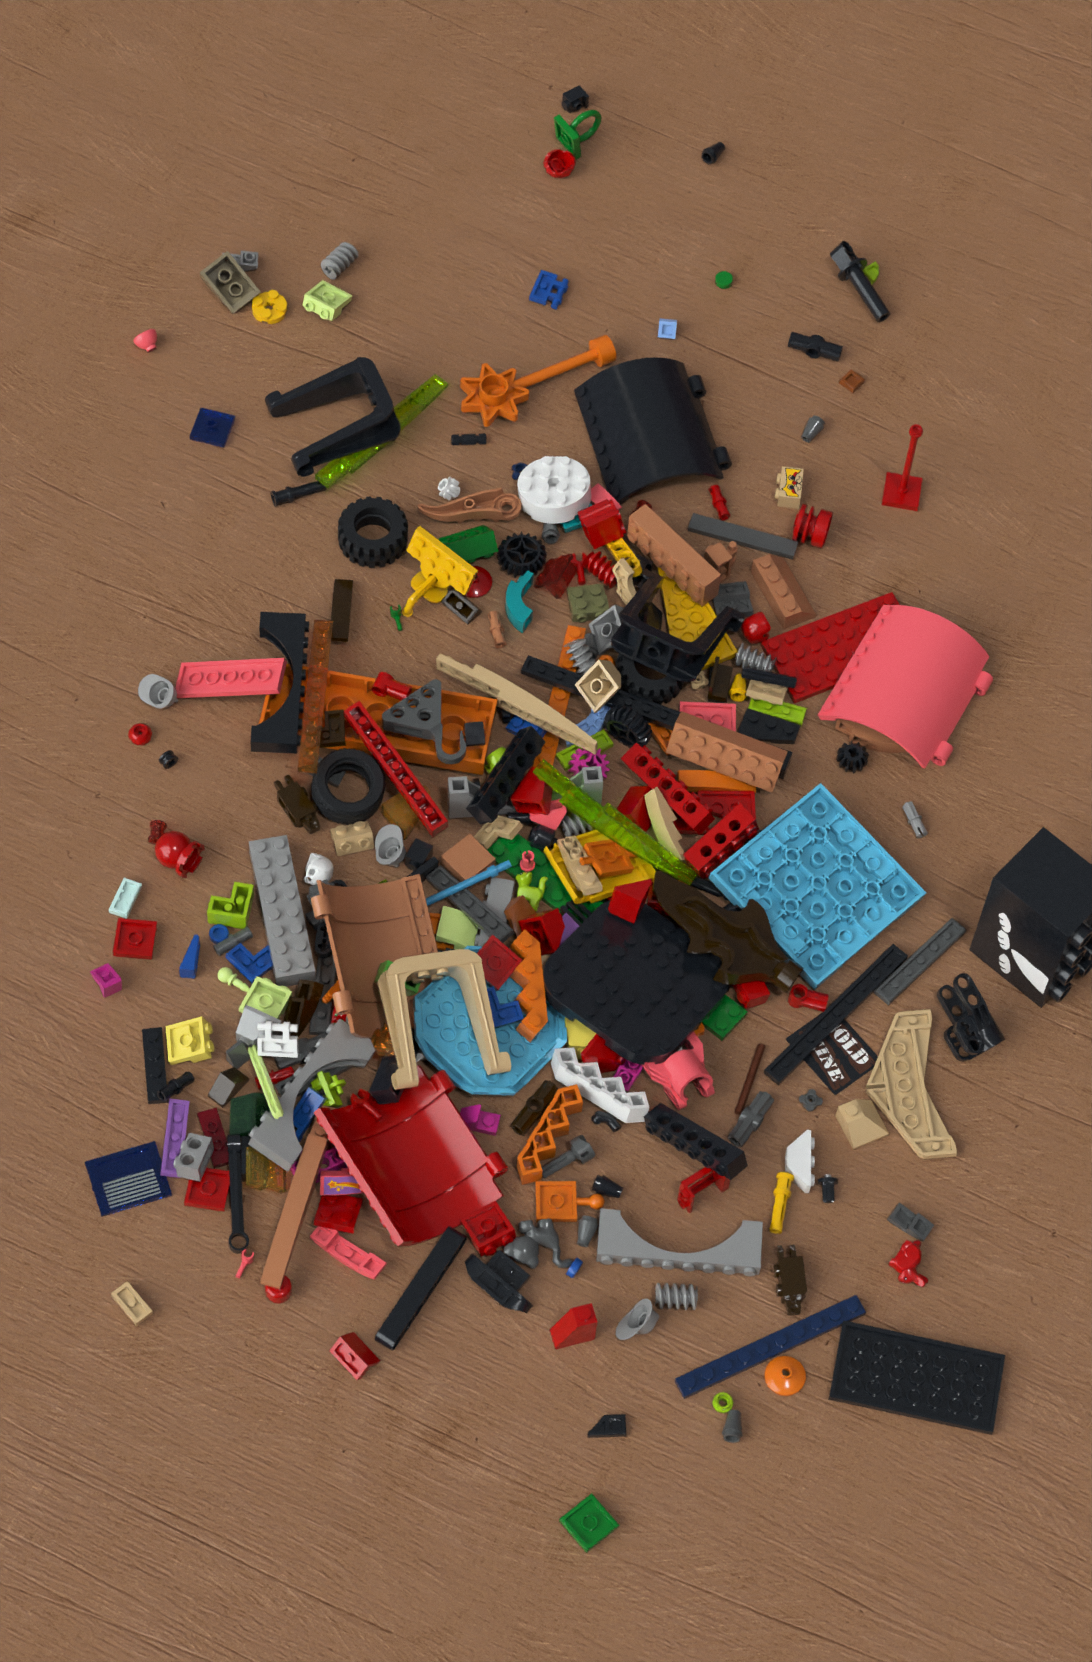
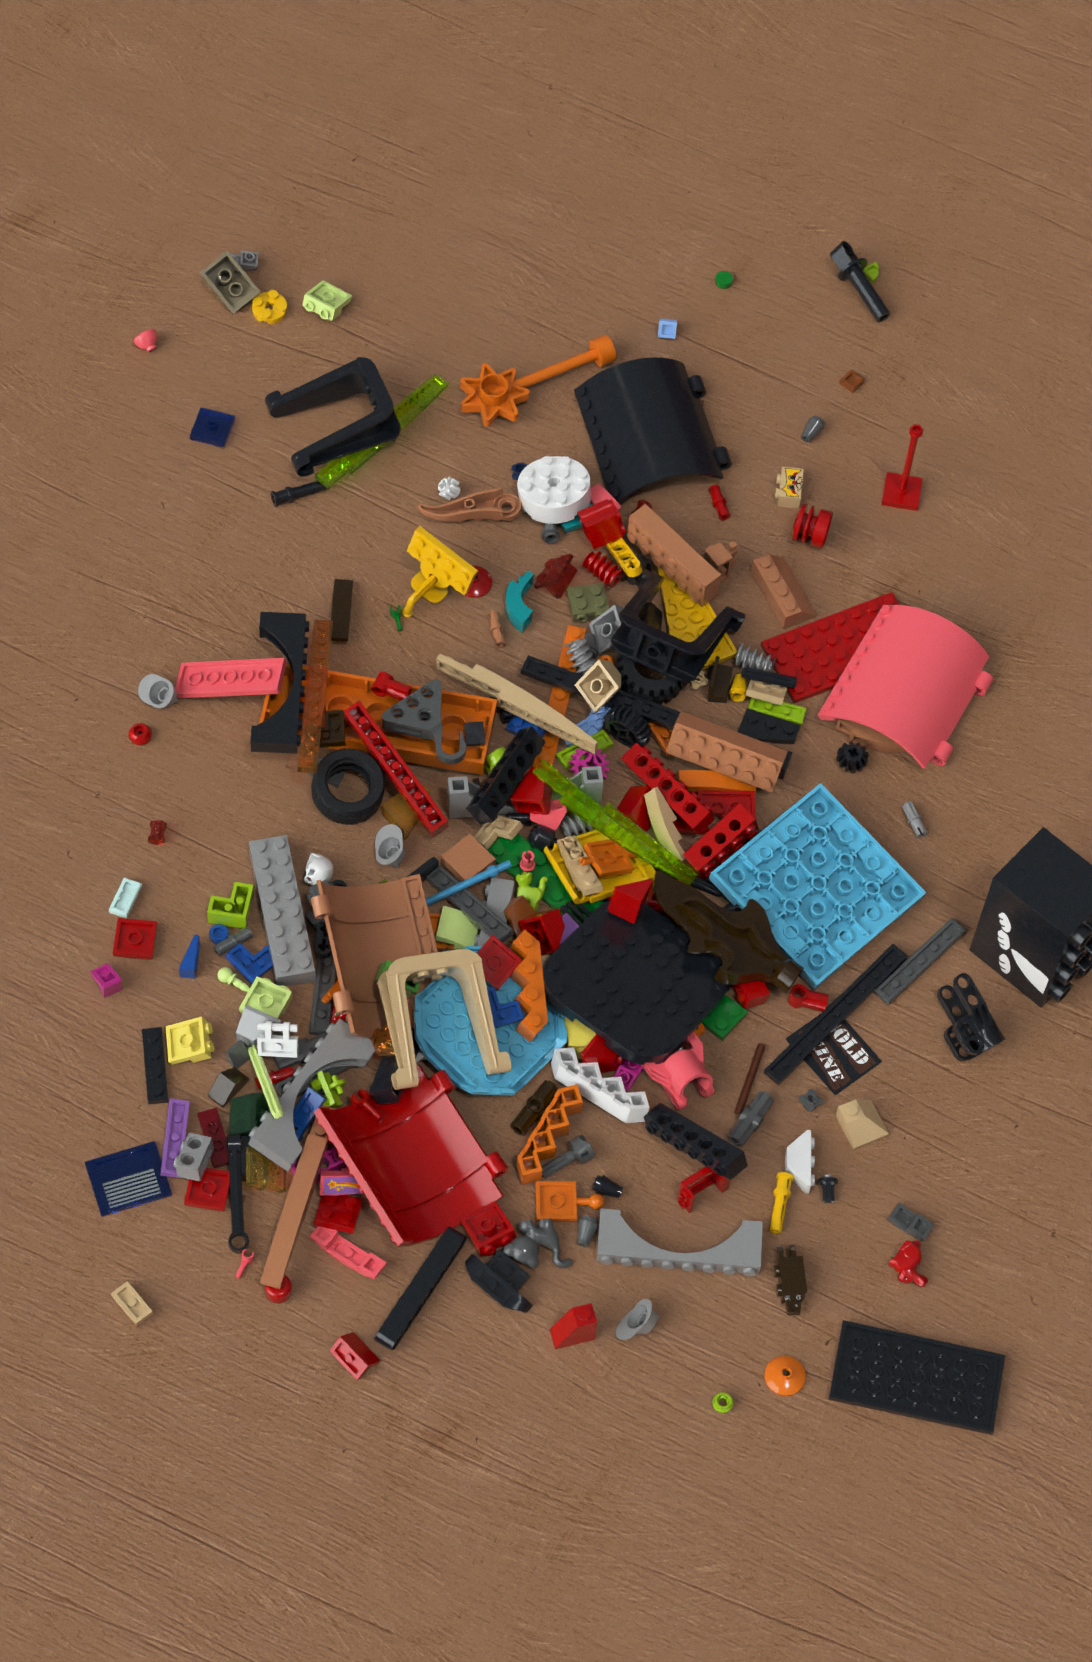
red tile [155,831,205,878] -> none
black pin [157,1071,194,1102] -> none
black bush [159,750,178,769] -> none
dark brown hinge [274,775,320,834] -> none
dark brown slope [282,979,324,1037] -> none
light grey piece [321,242,359,280] -> none
tan bracket [330,821,374,856] -> none
black tyre [338,496,408,568] -> none
black brick [405,838,433,871] -> none
green slope [437,525,498,563] -> none
dark brown slope [441,587,482,624] -> none
black axle [451,433,487,445] -> none
dark pink slope [460,1104,501,1136] -> none
black gear [497,531,547,578] -> none
blue plate [529,270,569,309] -> none
red hair [543,149,576,178] -> none
green tile [554,110,602,160] -> none
green plate [559,1493,619,1553] -> none
black brick [561,85,589,113] -> none
blue tile [566,1258,583,1278] -> none
red bar [570,552,587,585] -> none
black tile [587,1414,626,1438] -> none
black arm [591,1111,621,1132] -> none
tan tile [612,558,637,605] -> none
light grey piece [655,1283,698,1310] -> none
dark blue plate [674,1295,866,1399] -> none
coral wing [679,701,736,731] -> none
dark grey tile [688,513,798,560] -> none
black cone [702,142,725,164] -> none
dark grey slope [712,581,754,617] -> none
dark grey cone [722,1410,743,1443] -> none
red helmet [741,612,771,644] -> none
black piece [787,332,843,361] -> none
tan wing [866,1009,957,1159] -> none

